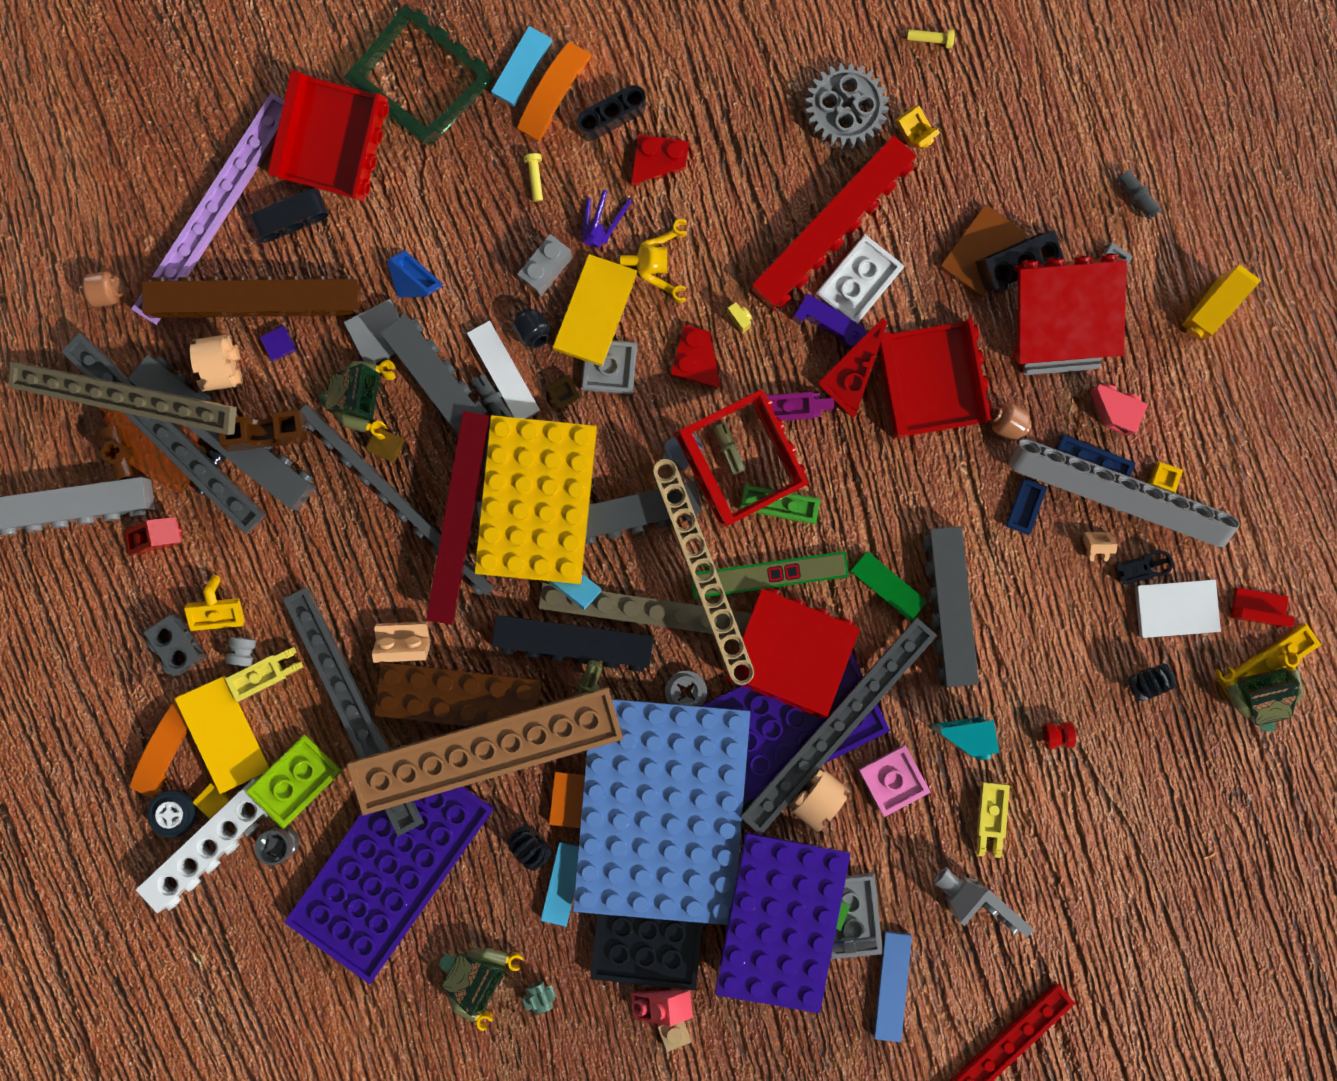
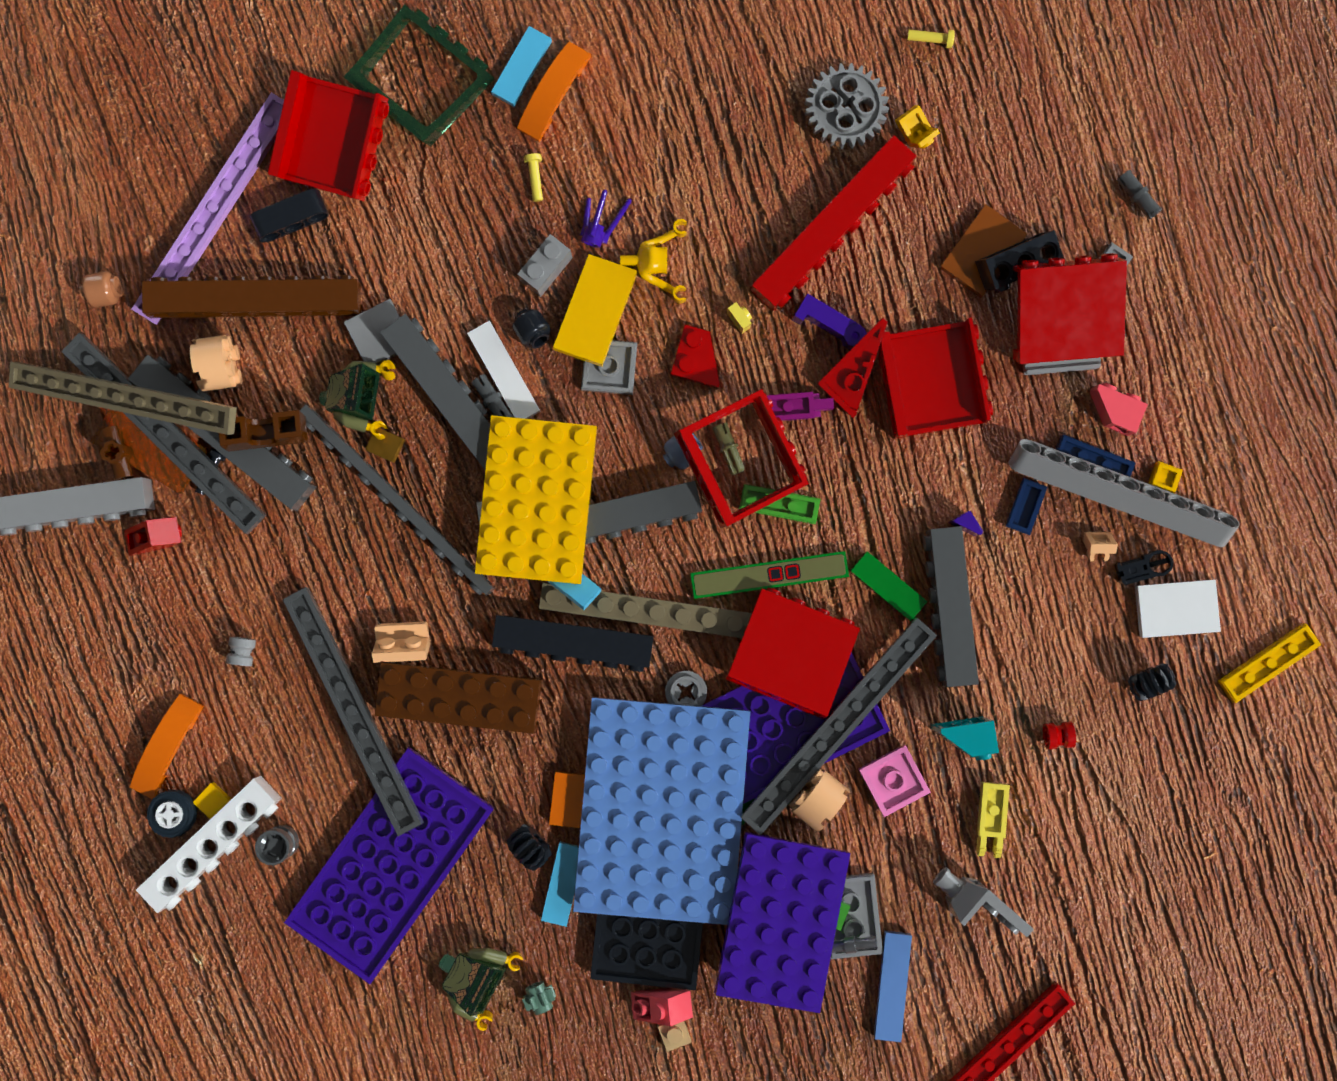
dark grey brick [143,615,208,676] -> none
yellow tile [175,676,269,794] -> none
yellow plate [184,575,245,631] -> none
light yellow hinge [225,647,304,702] -> none
lime tile [245,734,342,830] -> none
dark purple tile [260,326,297,361] -> none
medium nougat plate [347,687,623,815] -> none
blue slope [388,250,443,298] -> none
dark red tile [426,411,490,625] -> none
dark brown plate [546,375,582,411] -> none
olive axle [576,660,602,696] -> none
black beam [577,85,646,141] -> none
red wing [631,134,689,186] -> none
tan beam [653,459,754,686] -> none
white tile [815,234,904,323] -> none
nougat head [991,402,1032,440] -> none
yellow slope [1182,264,1261,341] -> none
torso [1215,652,1304,732] -> none
red panel [1231,587,1295,627] -> none
none -> dark purple slope [948,511,983,536]

